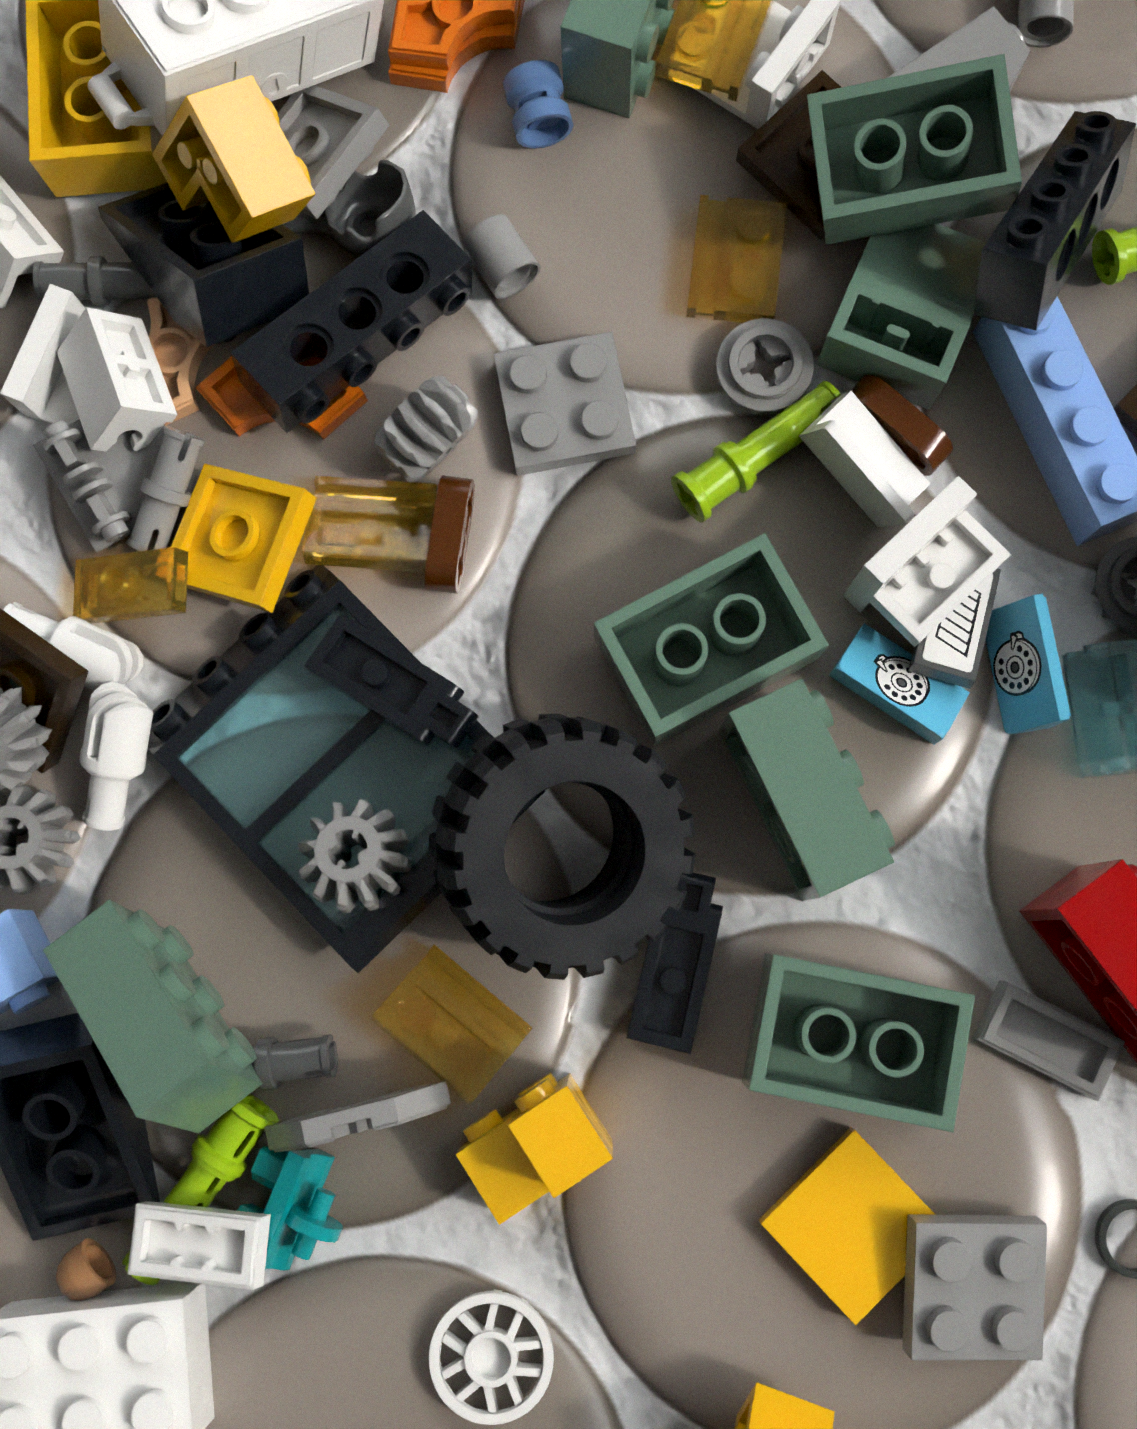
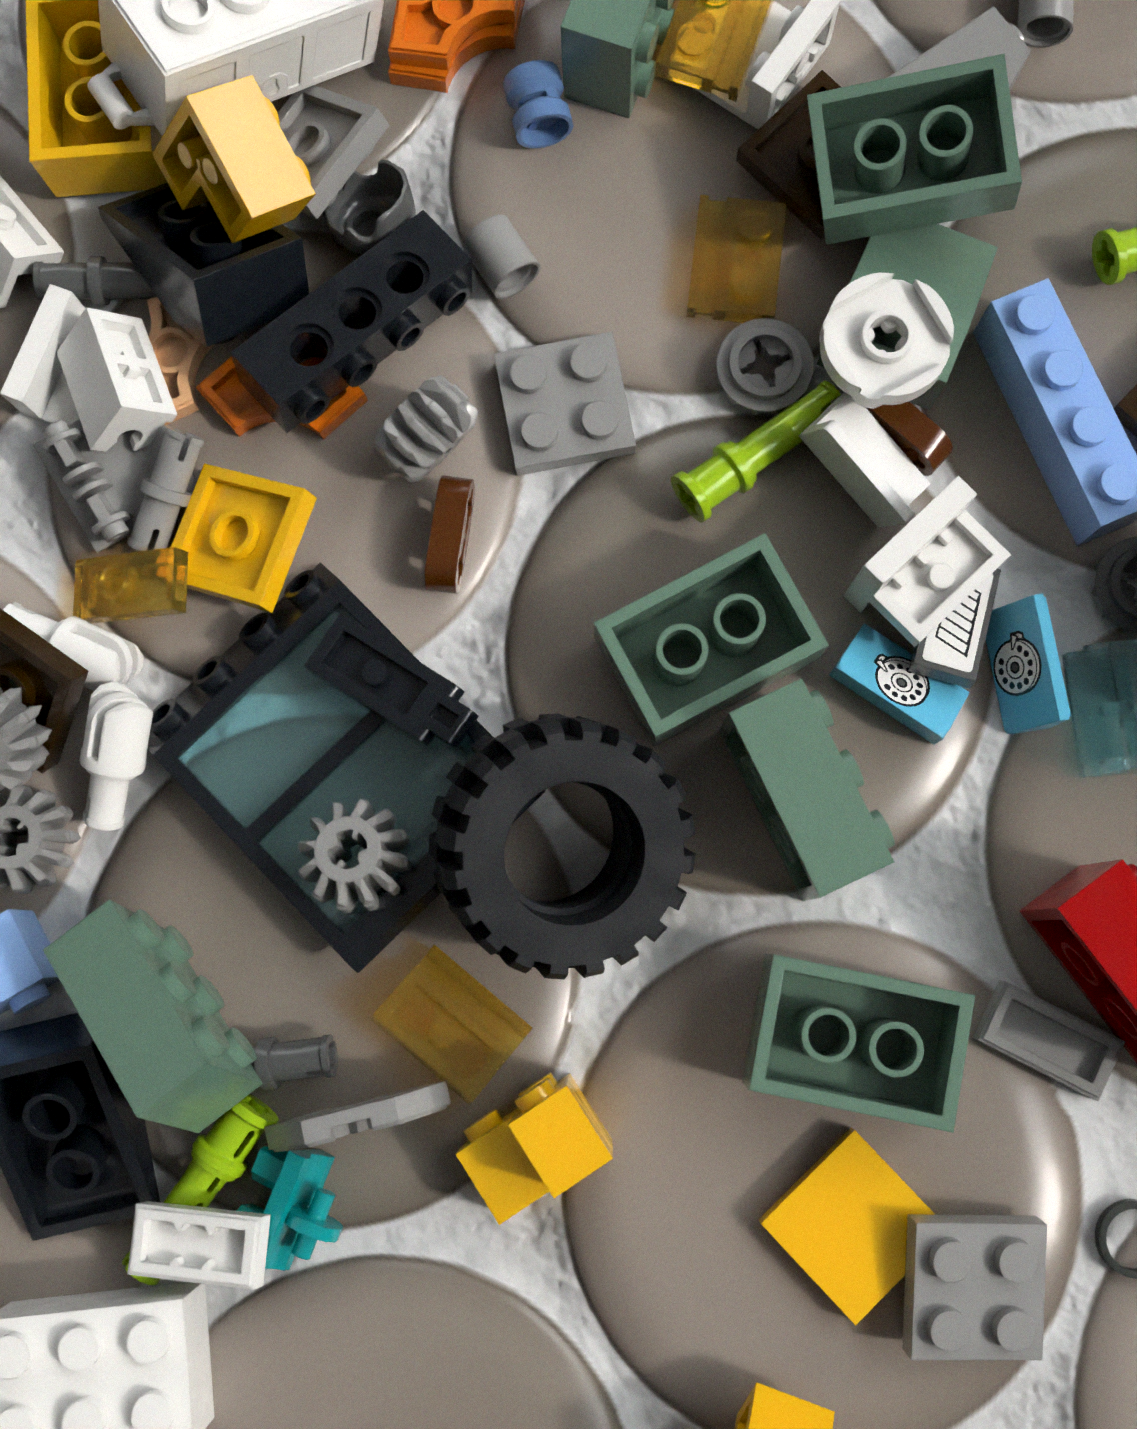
medium nougat hinge [56,1238,117,1301] -> none
clear yellow plate [302,476,438,573] -> none
white wheel [429,1289,554,1425] -> none
black hinge [626,872,723,1054] -> none
black brick [974,111,1136,330] -> none
none -> white plate [819,272,954,409]

